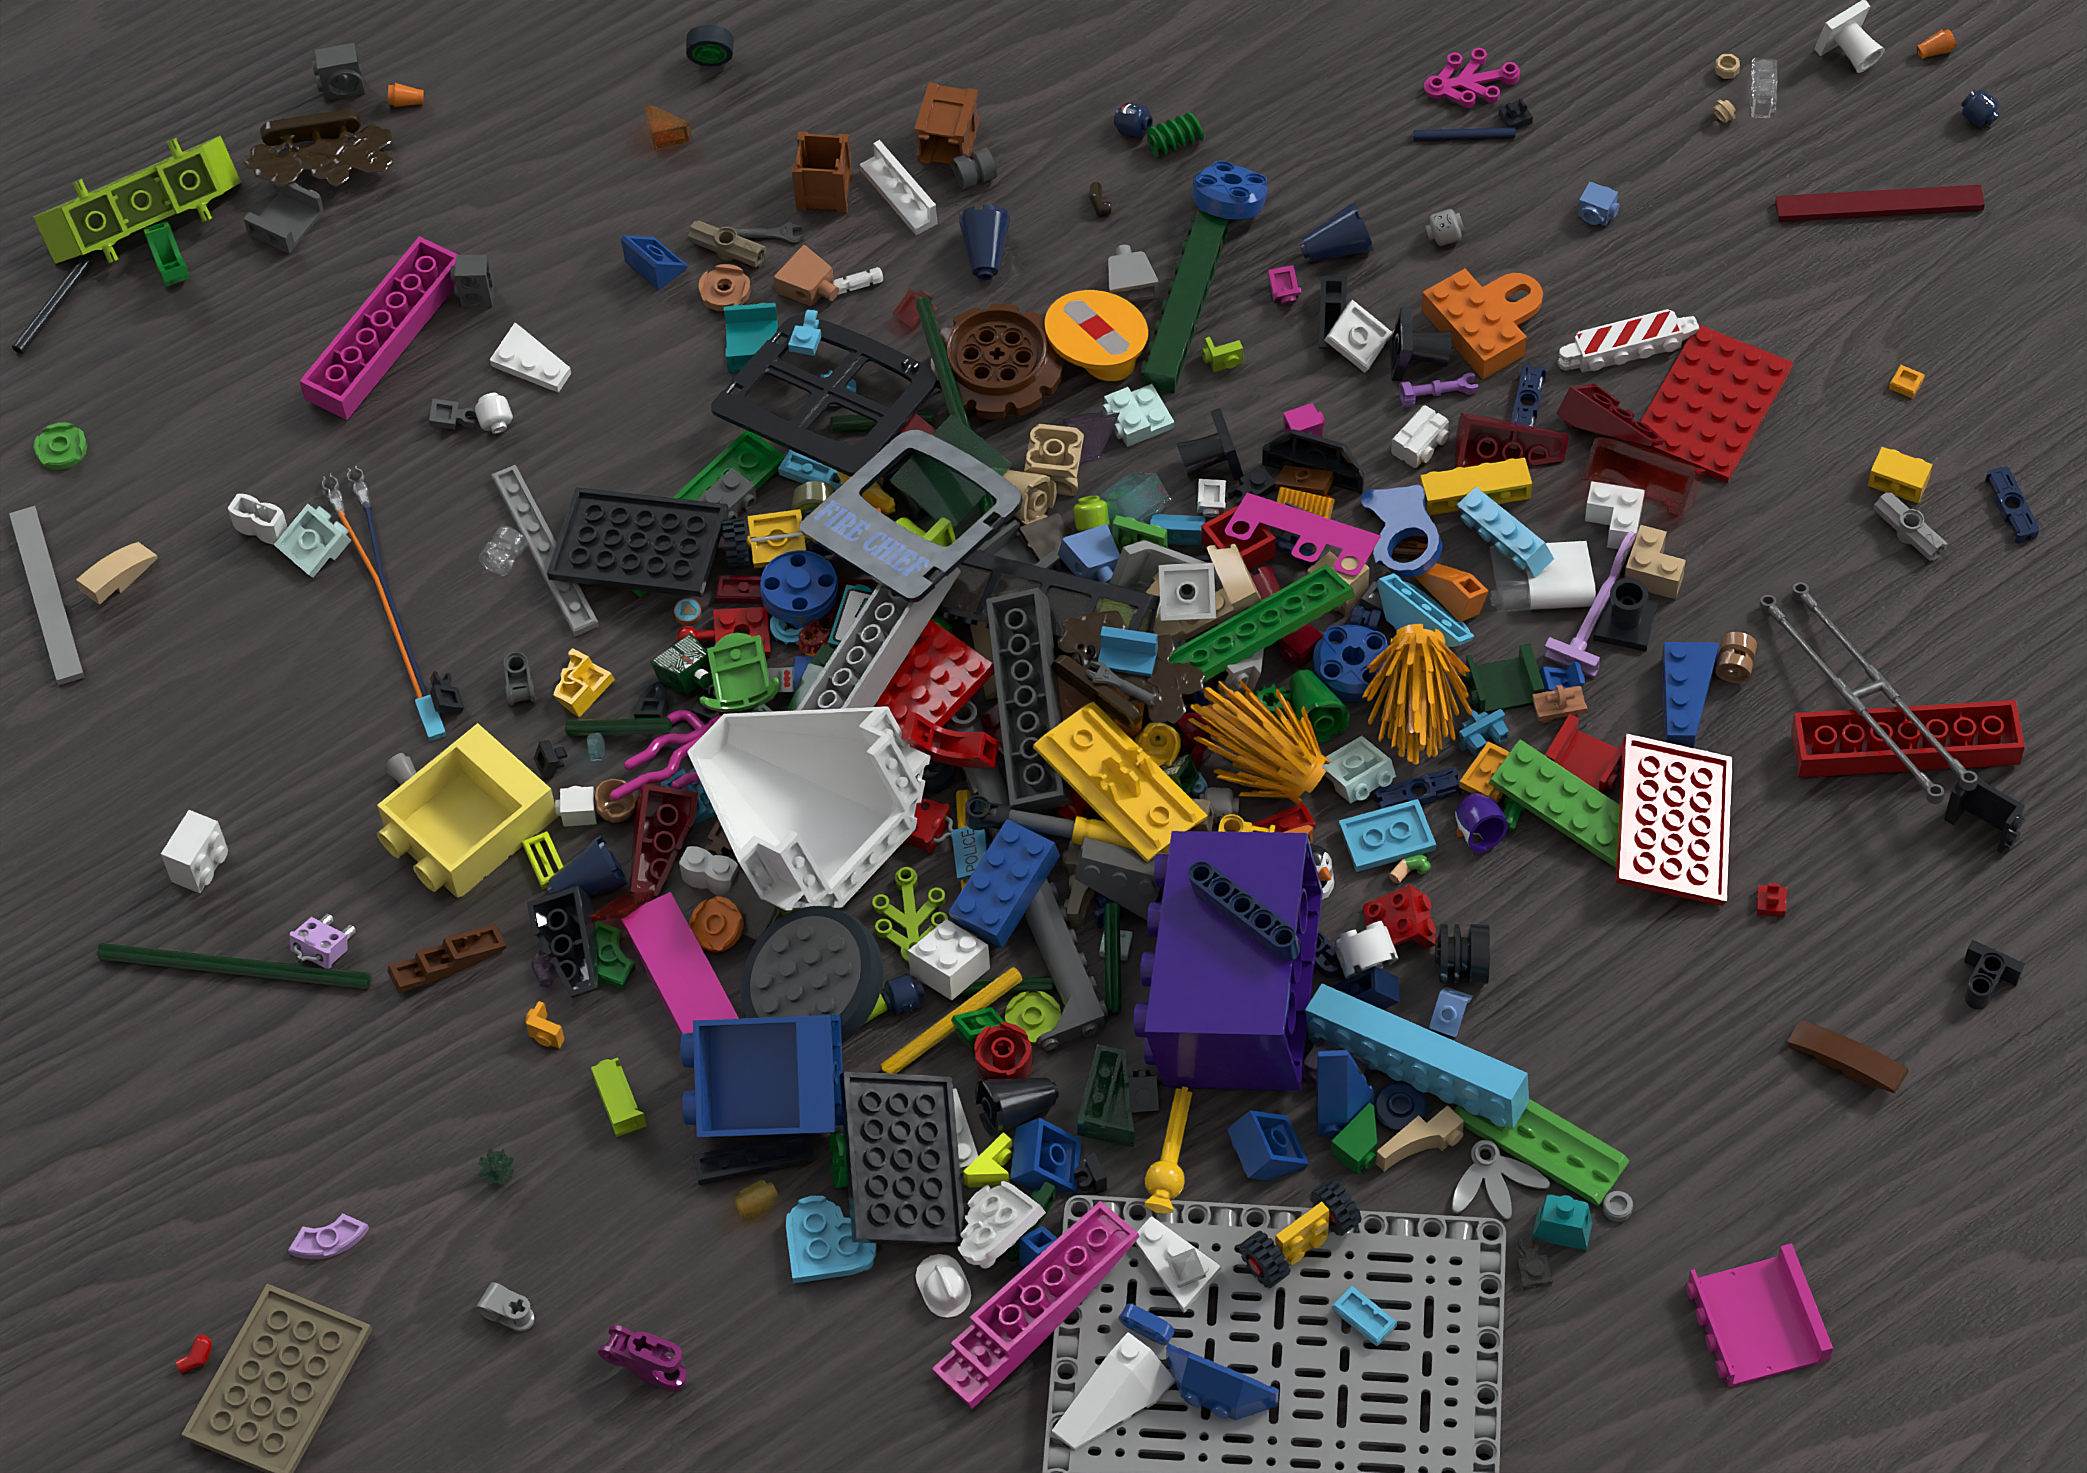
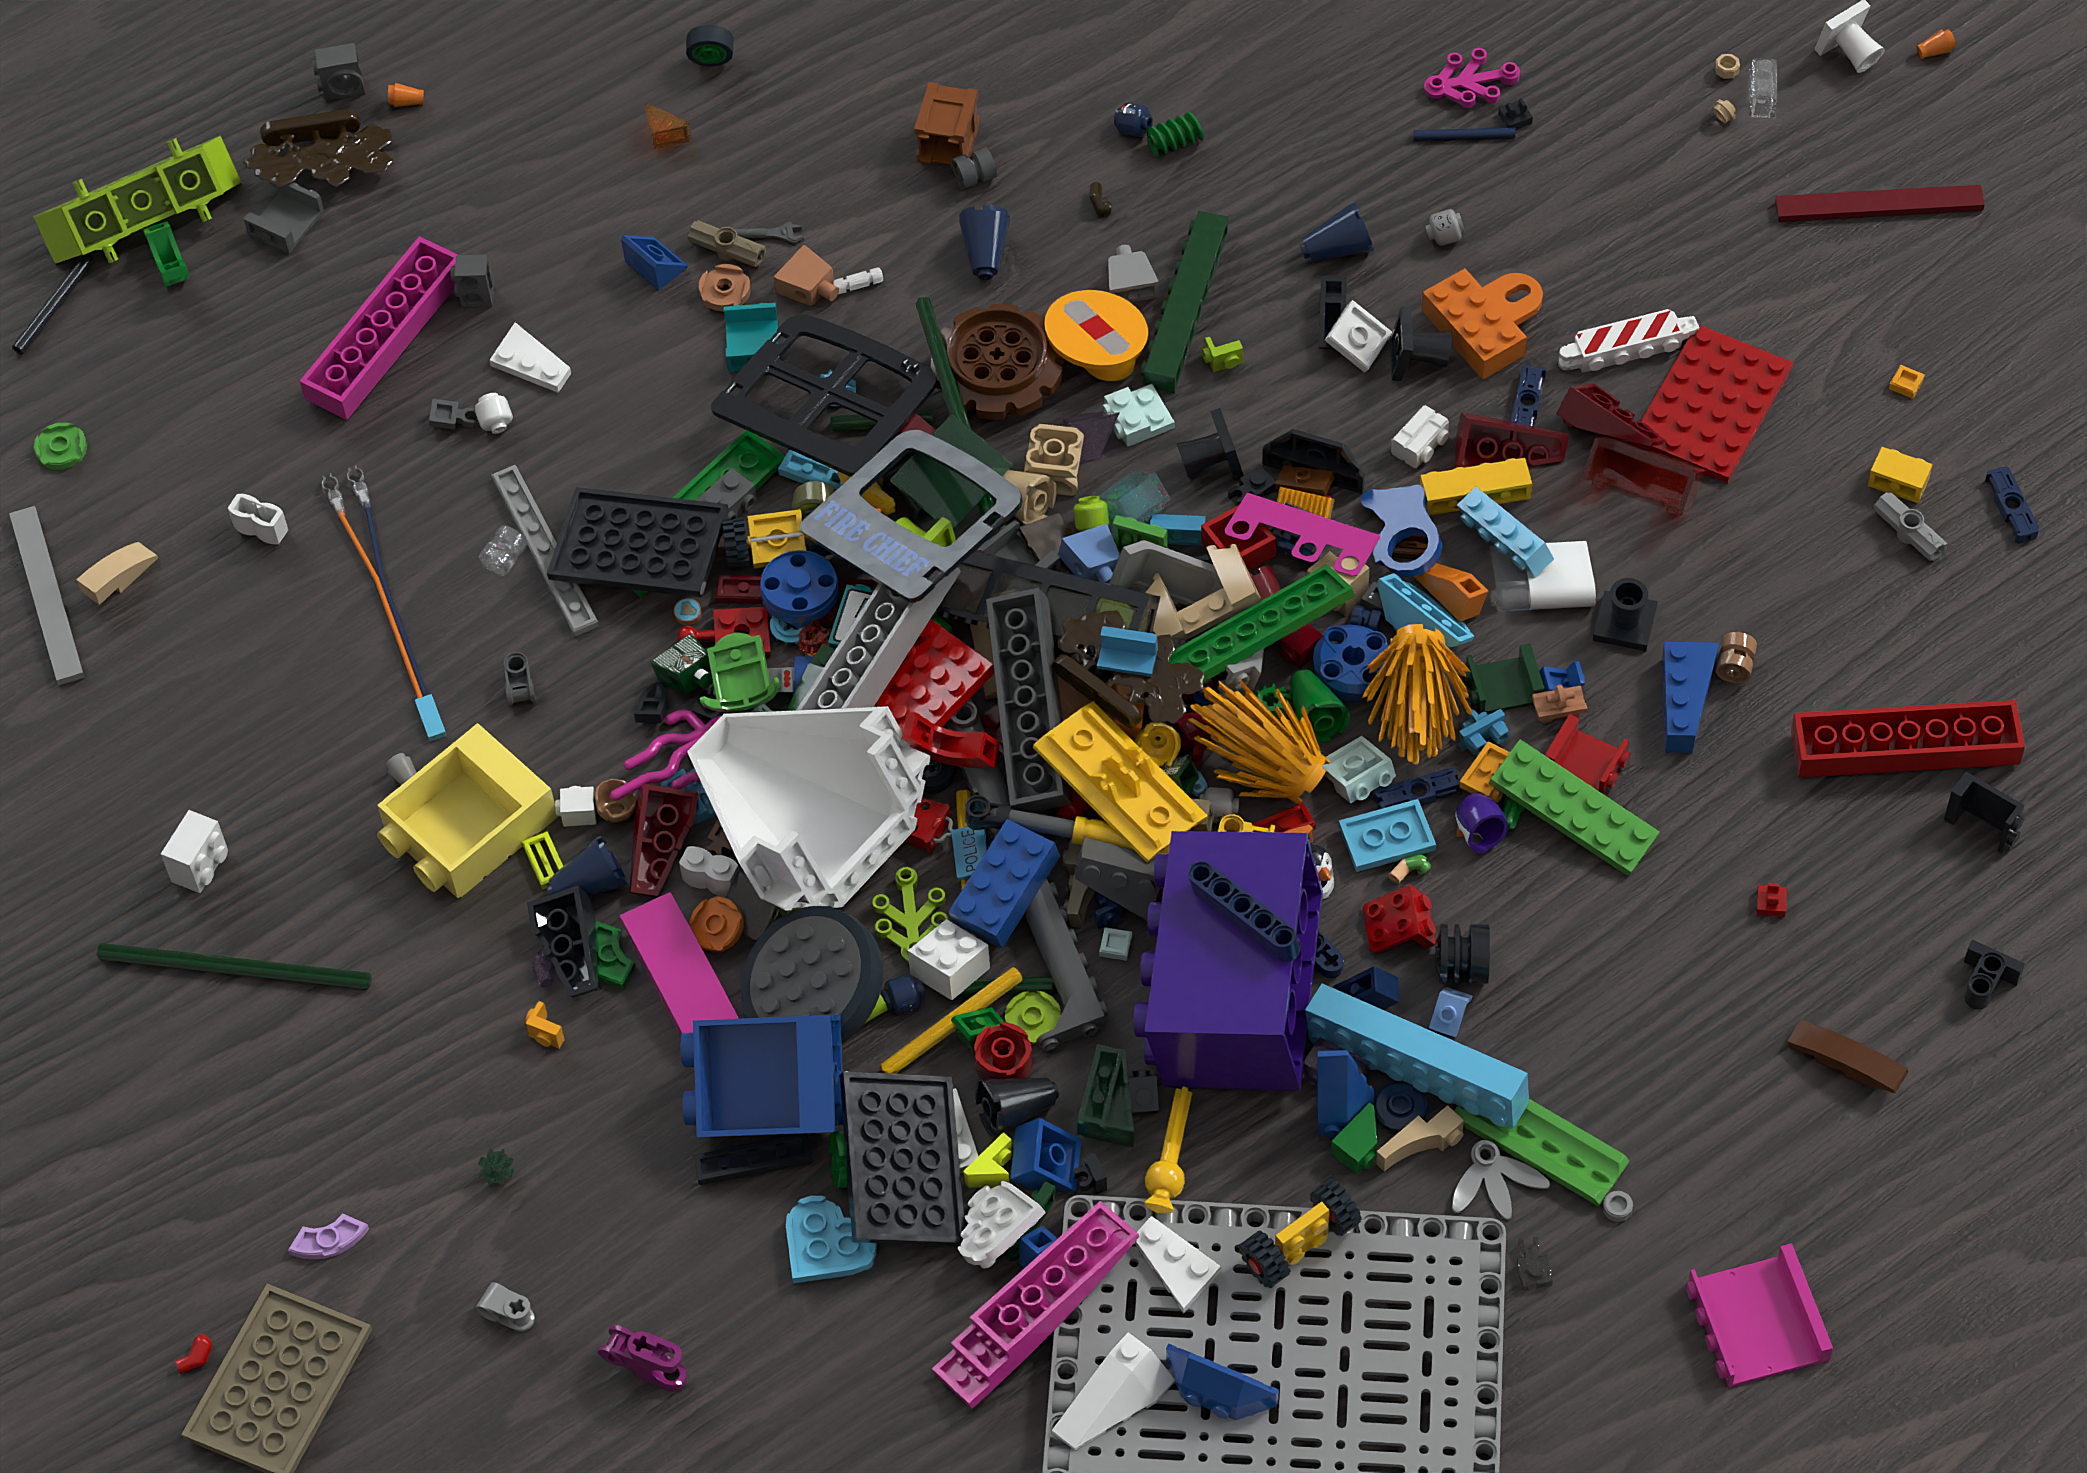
light aqua plate [274,504,351,578] -> none
lavender piece [290,914,356,969] -> none
reddish brown slope [387,924,506,994] -> none
black plate [430,671,464,715] -> none
black tile [534,740,568,779] -> none
yellow slope [553,648,615,718] -> none
dark green axle [565,718,672,736] -> none
clear light blue tile [587,733,606,761] -> none
clear red piece [591,891,655,922] -> none
lime window [591,1058,647,1137] -> none
clear yellow brick [733,1179,778,1218] -> none
medium azure plate [788,309,821,356] -> none
dark orange container [792,131,853,213] -> none
white fence [860,140,937,236] -> none
clear red bracket [892,289,937,330] -> none
white piece [915,1254,971,1318] -> none
dark grey piece [1085,661,1156,706] -> none
dark green axle [1104,903,1122,1014] -> none
blue beam [1119,1304,1175,1345] -> none
white plant [1159,563,1216,621] -> none
light grey tile [1167,1248,1206,1288] -> none
blue piece [1192,161,1267,219] -> none
white bracket [1197,479,1226,517] -> none
blue slope [1227,1110,1309,1181] -> none
dark pink bracket [1267,265,1302,304] -> none
dark pink brick [1283,403,1325,437] -> none
medium azure plate [1332,1285,1397,1346] -> none
white brick [1334,921,1398,979] -> none
medium lavender piece [1399,373,1478,408] -> none
teal torso [1532,1195,1592,1251] -> none
lavender piece [1544,532,1637,679] -> none
medium blue brick [1578,182,1620,226] -> none
white brick [1585,481,1645,549] -> none
plate [1615,734,1732,906] -> none
tan brick [1625,525,1686,599] -> none
flat silver bar [1759,582,1978,804] -> none
dark blue head [1961,89,2000,127] -> none

